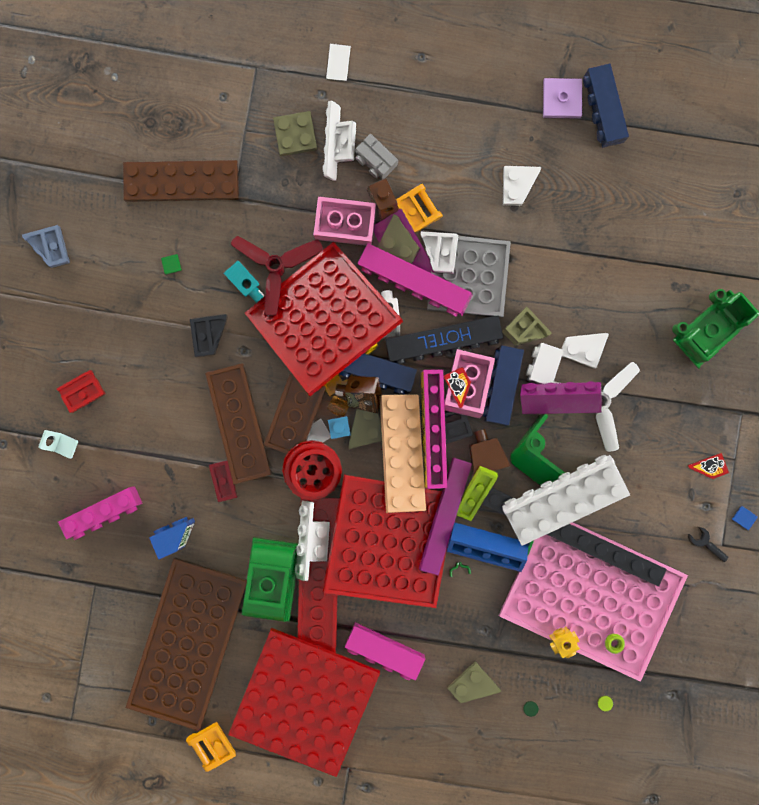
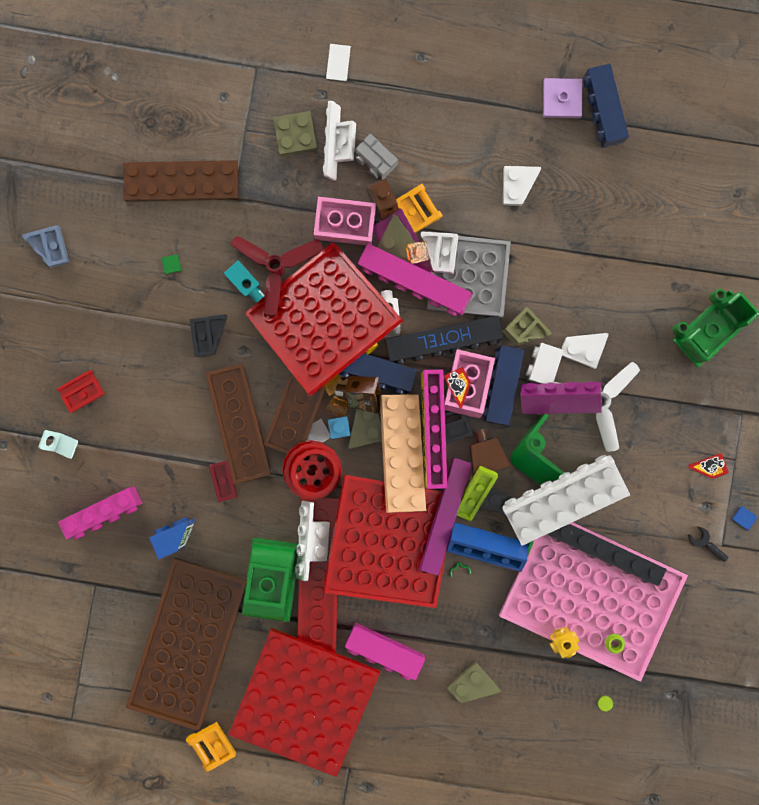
dark green piece [523,701,539,717] -> none
none -> clear orange plate [406,241,429,264]

